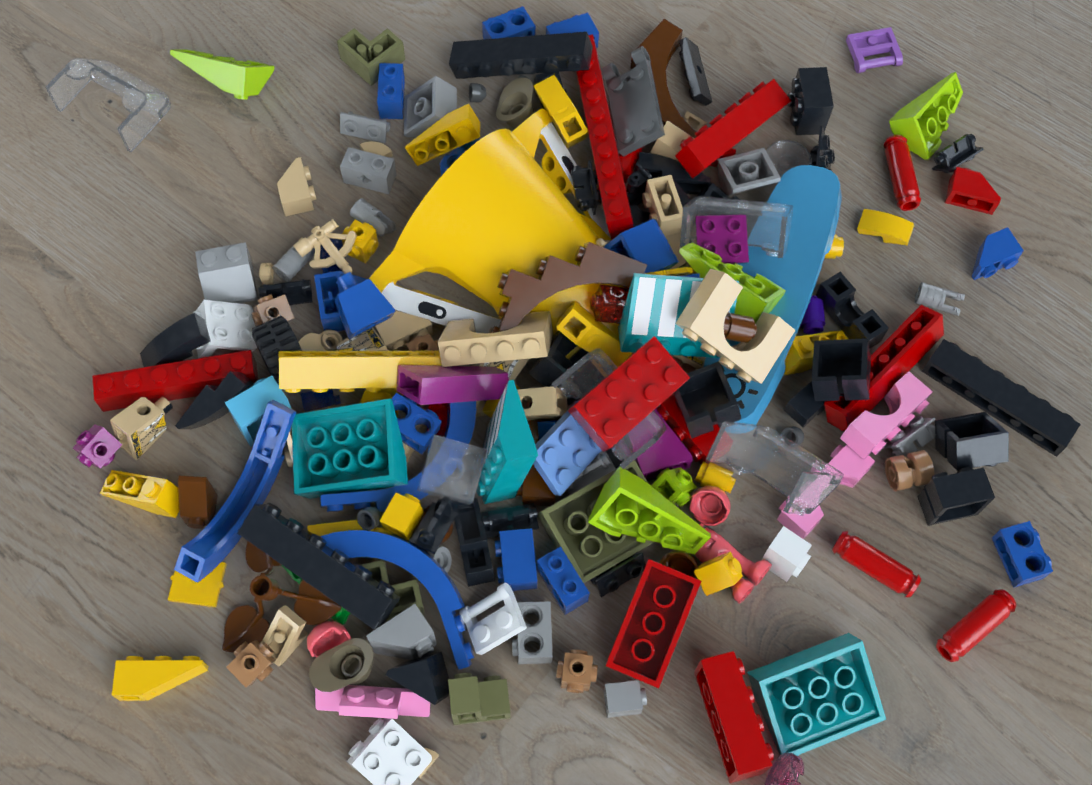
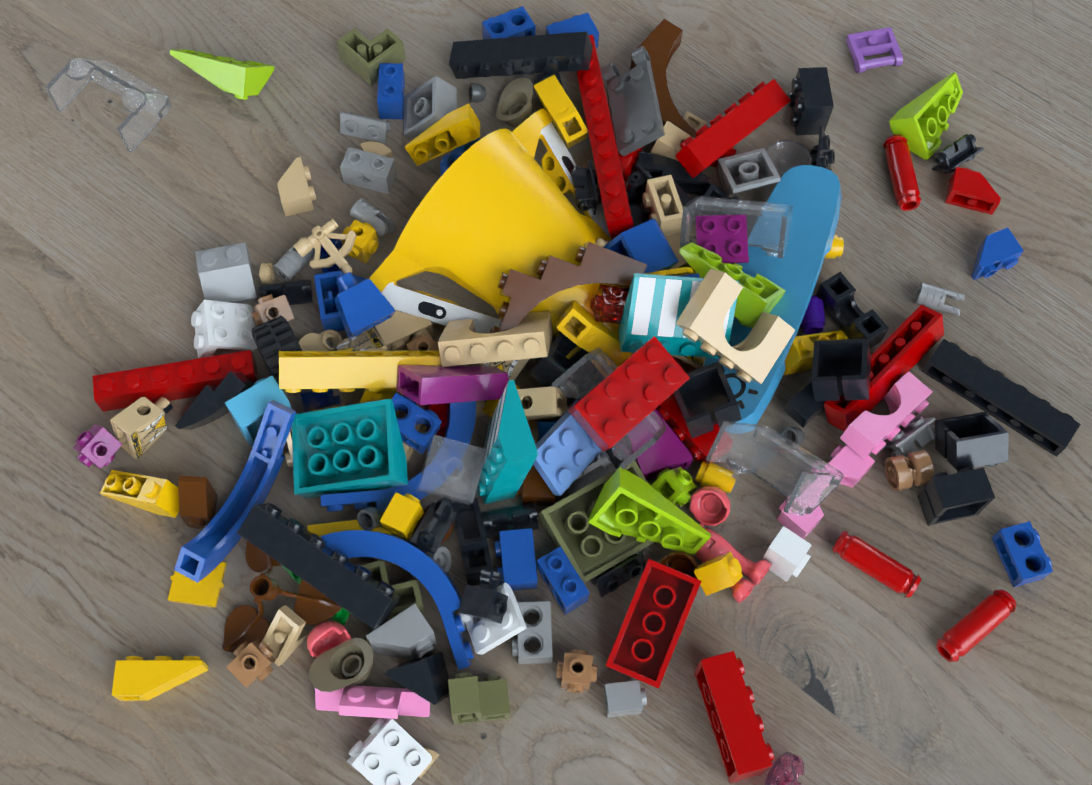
black slope [140,312,211,367] -> none
black tile [679,37,712,106] -> none
reddish brown brick [724,312,757,343] -> none
teal slope [747,633,886,761] -> none
yellow slope [857,209,914,245] -> none
none -> black brick [459,568,508,624]

